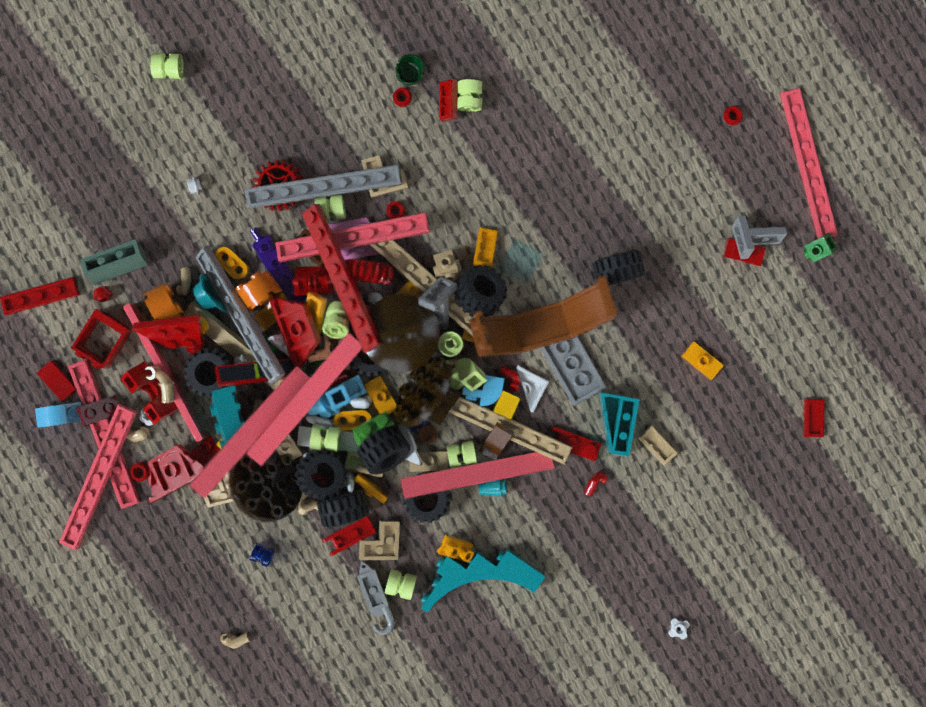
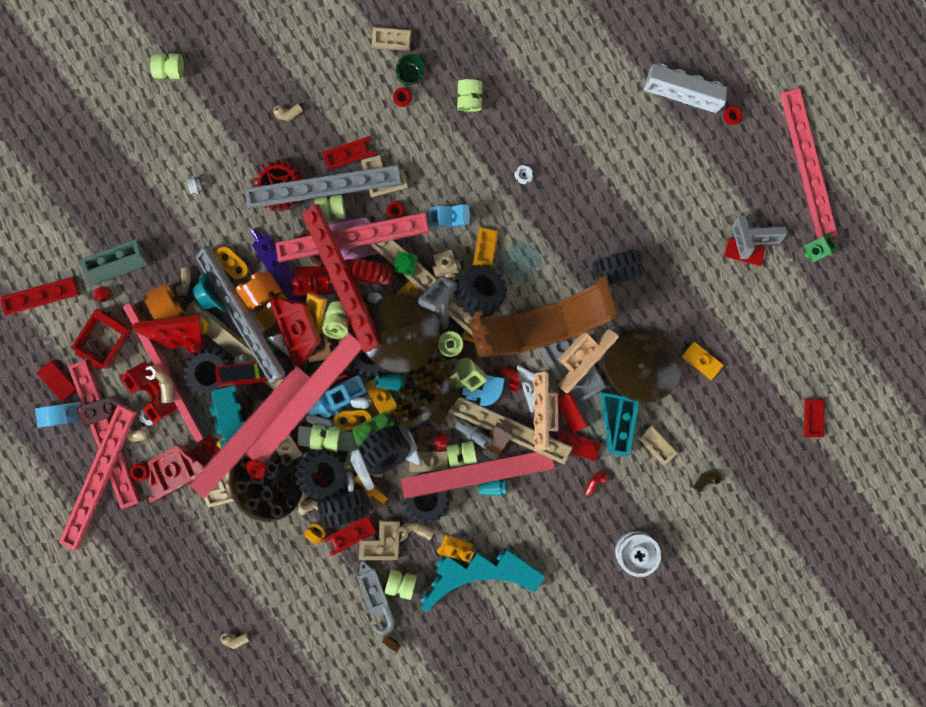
clear blue wheel [249,543,275,567] -> none
red plate [439,79,458,121] -> none
yellow panel [493,390,520,419] -> none
white plate [668,618,690,639] -> none
none -> red plate [247,459,266,478]
none -> tan arm [273,103,303,121]
none -> light orange tile [304,523,326,545]
none -> red hinge [322,136,377,171]
none -> white tile [350,449,374,491]
none -> tan plate [371,27,412,51]
none -> teal cone [375,372,405,391]
none -> reddish brown tile [382,635,401,652]
none -> tan piece [393,520,435,542]
none -> green brick [394,251,418,277]
none -> medium azure brick [429,204,470,228]
none -> red plate [434,432,450,451]
none -> light grey pin [455,419,492,449]
none -> white plate [515,165,533,184]
none -> light nougat bracket [533,372,558,450]
none -> light nougat bracket [557,329,619,393]
none -> red tile [558,391,590,433]
none -> dark brown bracket [604,329,681,403]
none -> white wheel [615,531,661,577]
none -> white slope [644,63,727,113]
none -> dark brown arm [693,471,721,493]

